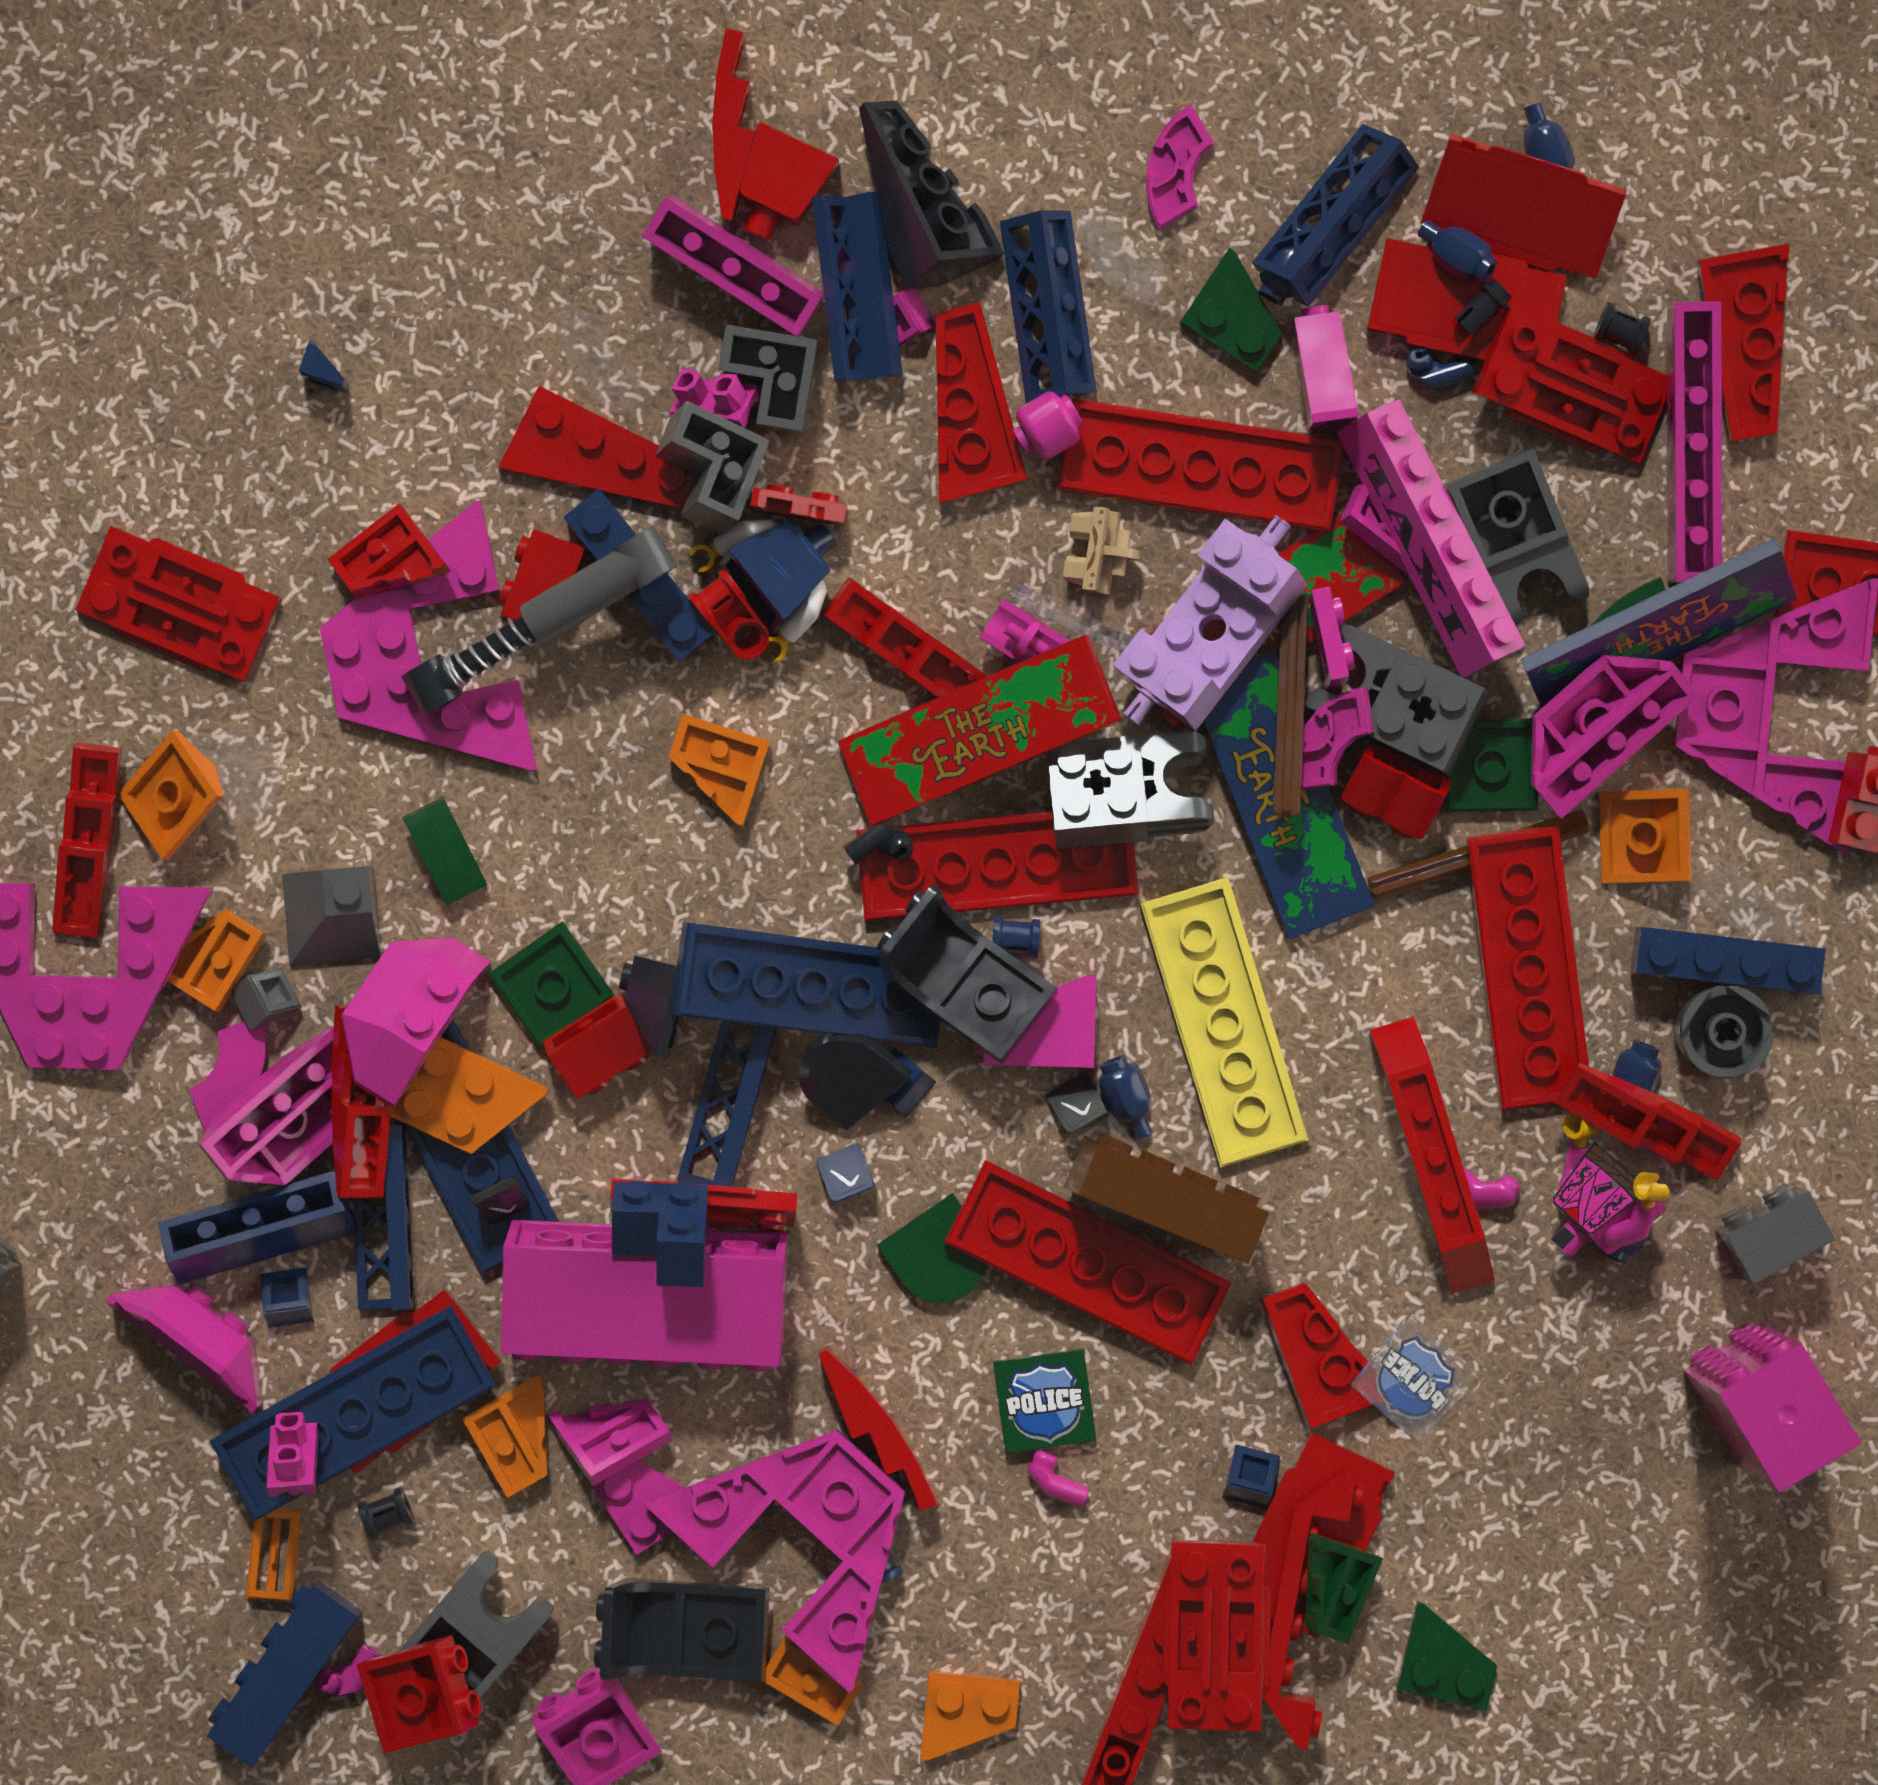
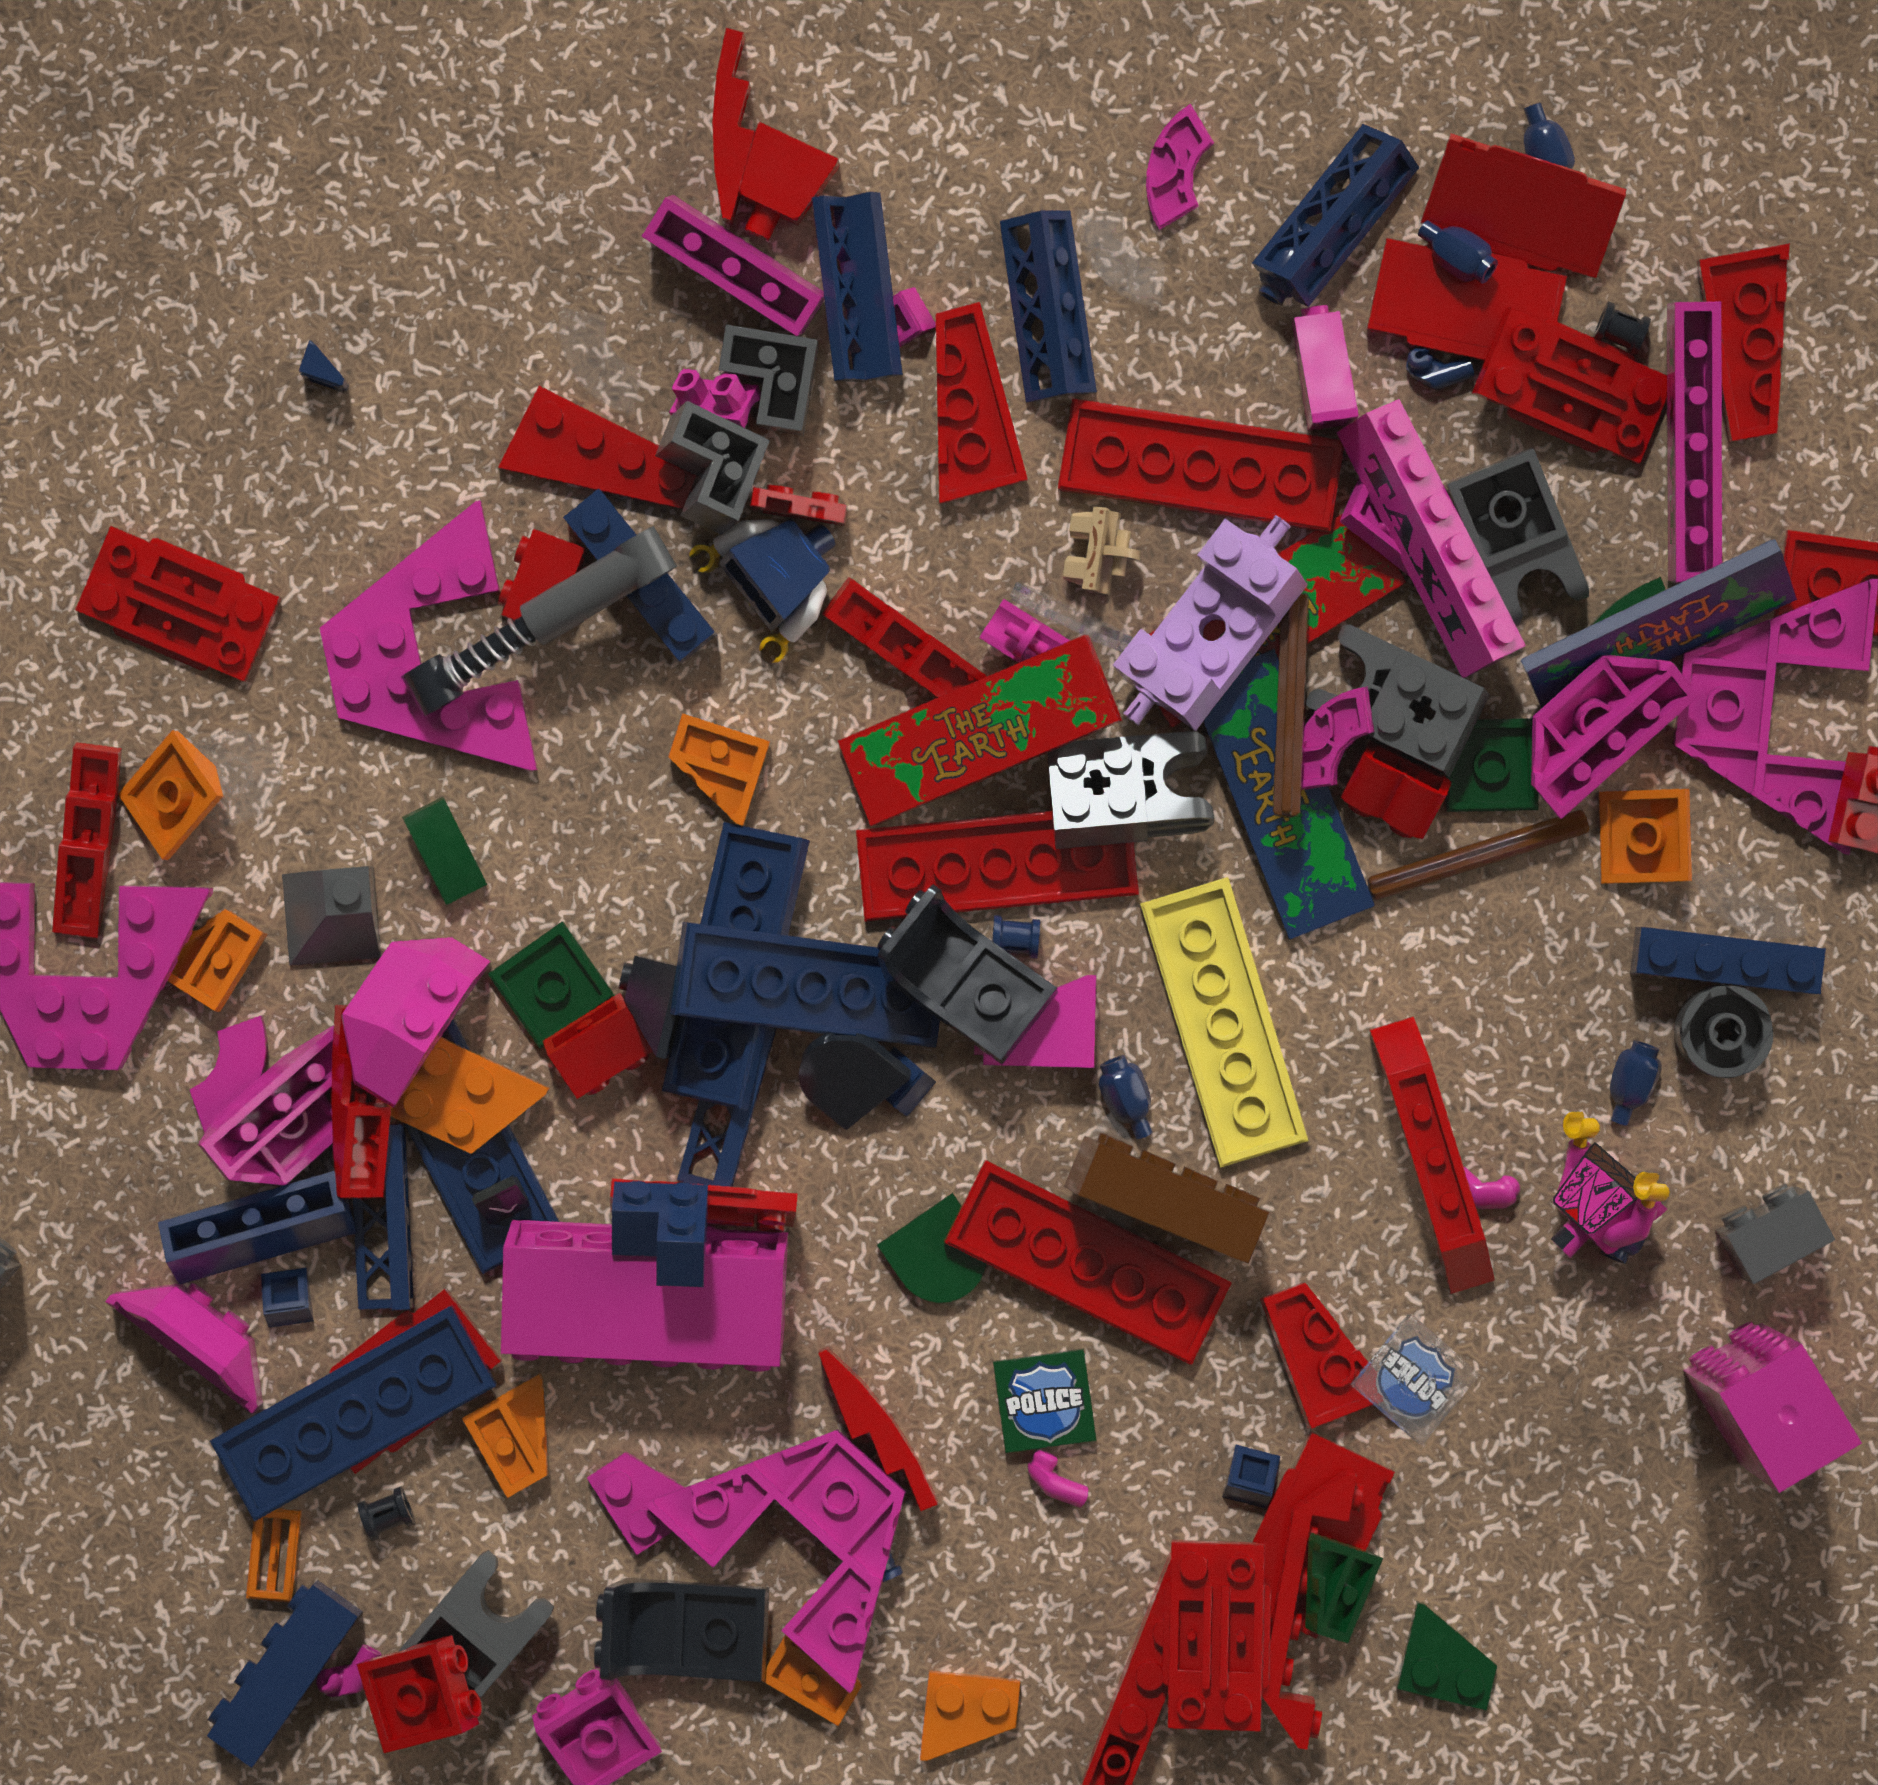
dark grey slope [232,968,302,1030] -> none
dark pink hips [267,1412,319,1497] -> none
red wing [327,503,451,598] -> none
dark pink wing [547,1399,672,1486] -> none
red piece [687,568,769,659] -> none
dark blue slope [816,1143,876,1204] -> none
black arm [843,824,914,865] -> none
black wedge [859,100,1004,289] -> none
dark pink head [1012,391,1084,460] -> none
pearl dark grey slope [1045,1072,1108,1135] -> none
dark green wing [1180,248,1282,373] -> none
dark pink wing [1308,586,1355,693] -> none
black pin [1453,278,1513,338] -> none
red tile [1466,825,1589,1111] -> none
red slope [1555,1063,1742,1181] -> none
none -> dark blue tile [662,822,810,1111]

